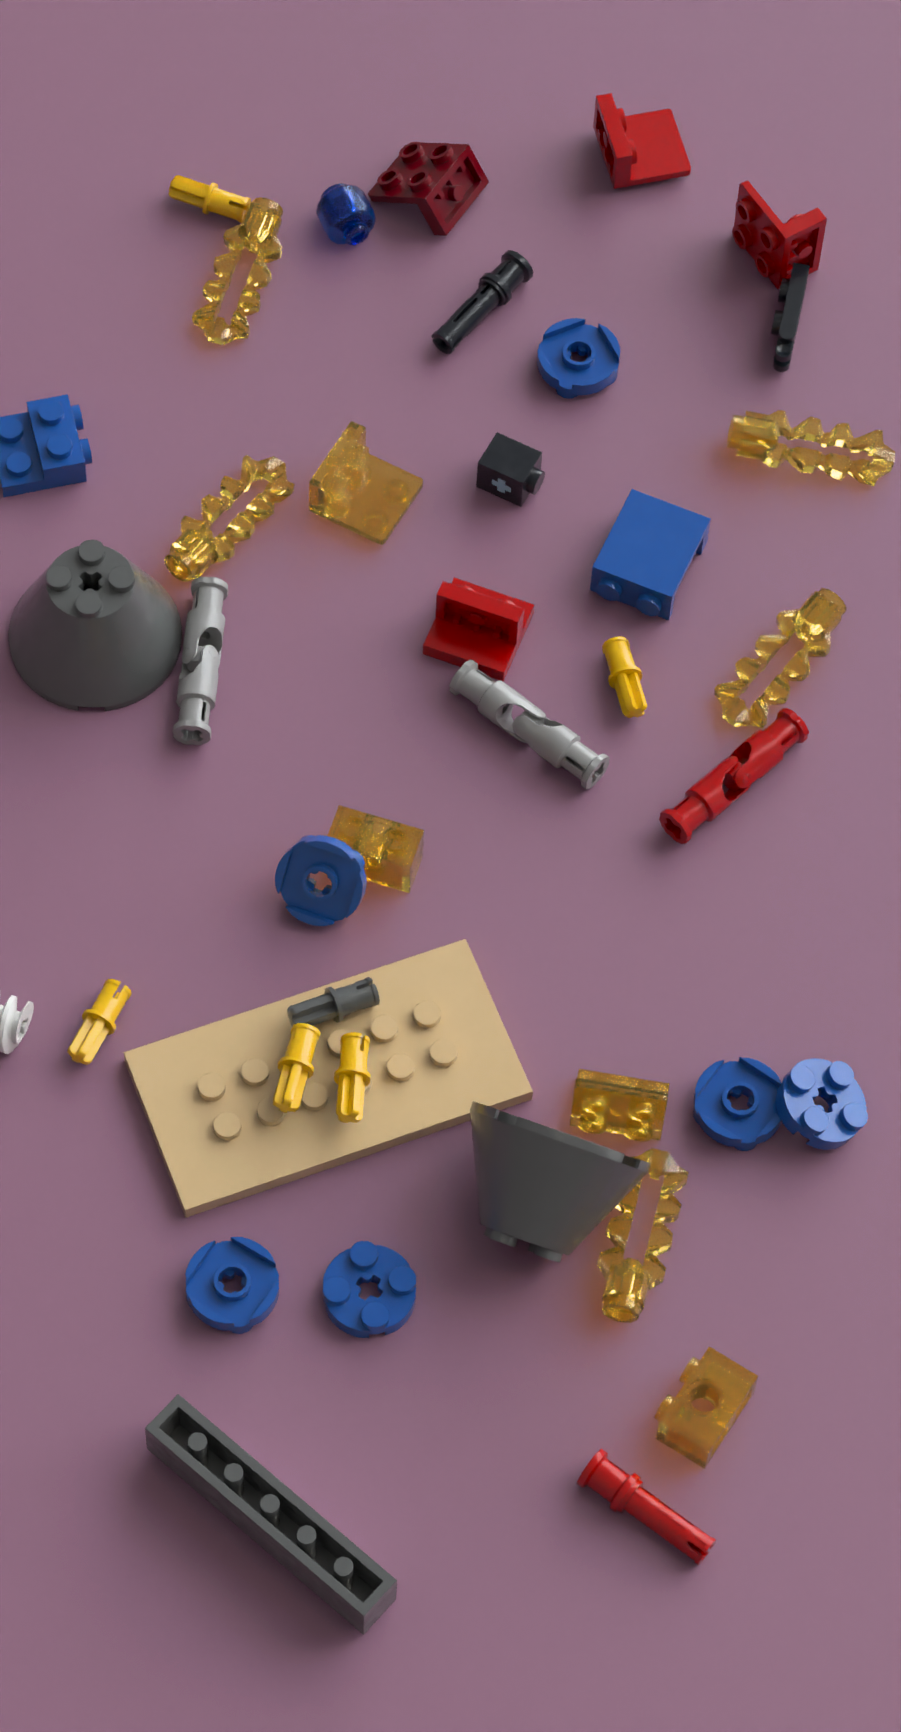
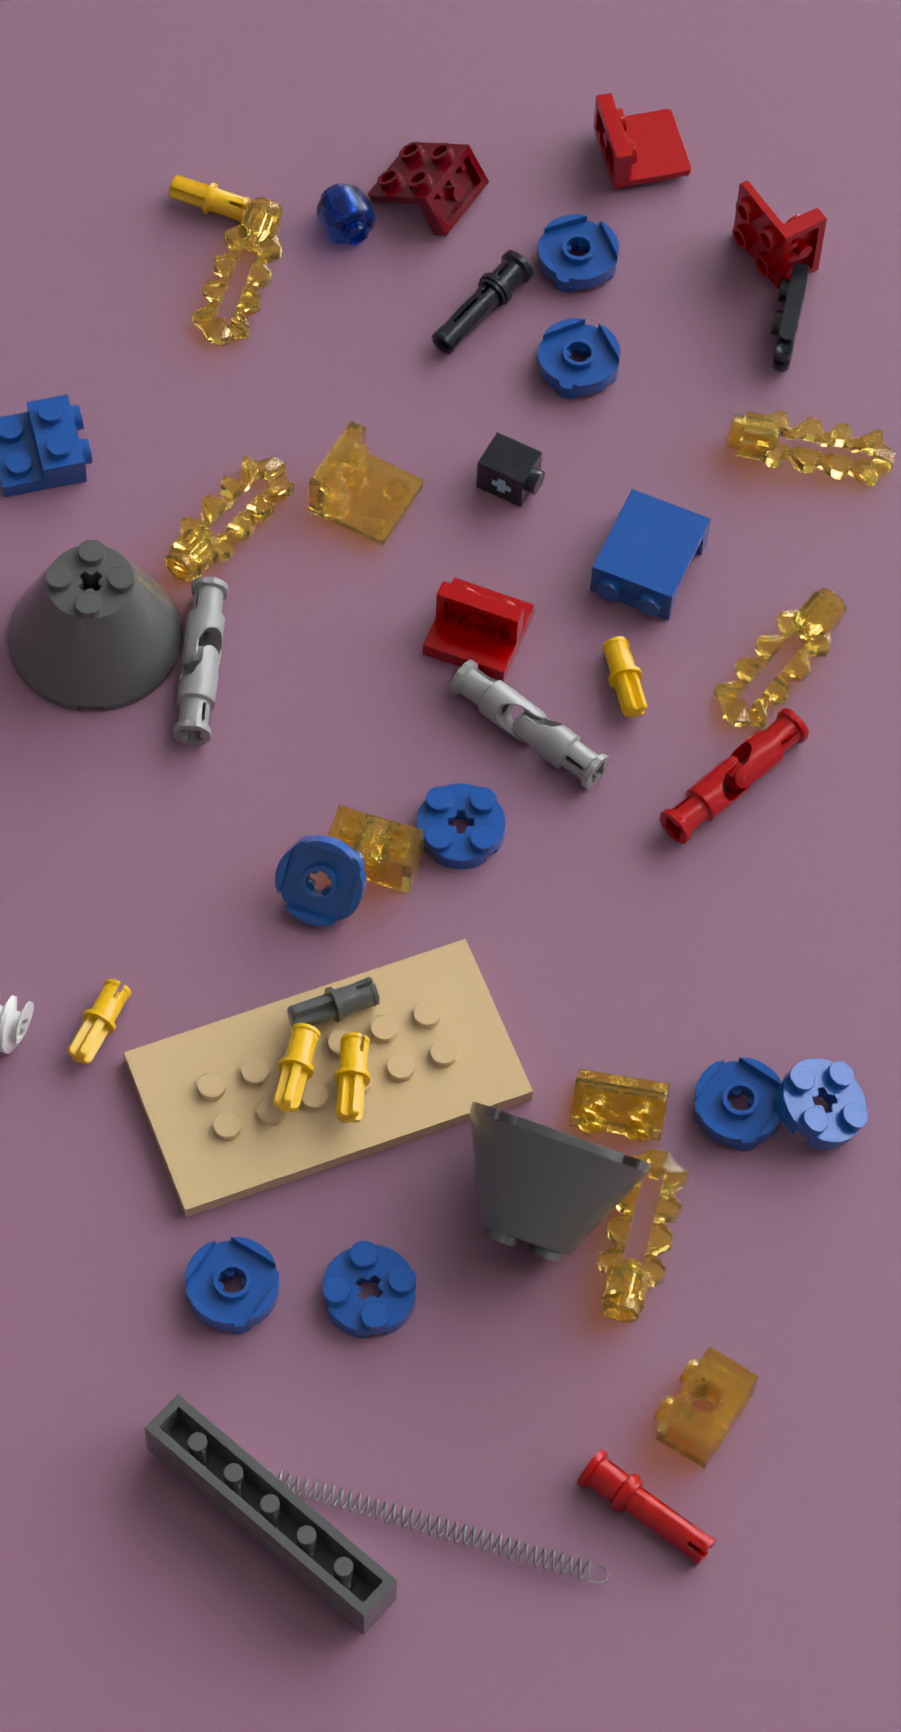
none -> light grey piece [266,1468,609,1584]
none -> blue plate [416,783,505,869]
none -> blue plate [537,214,619,293]

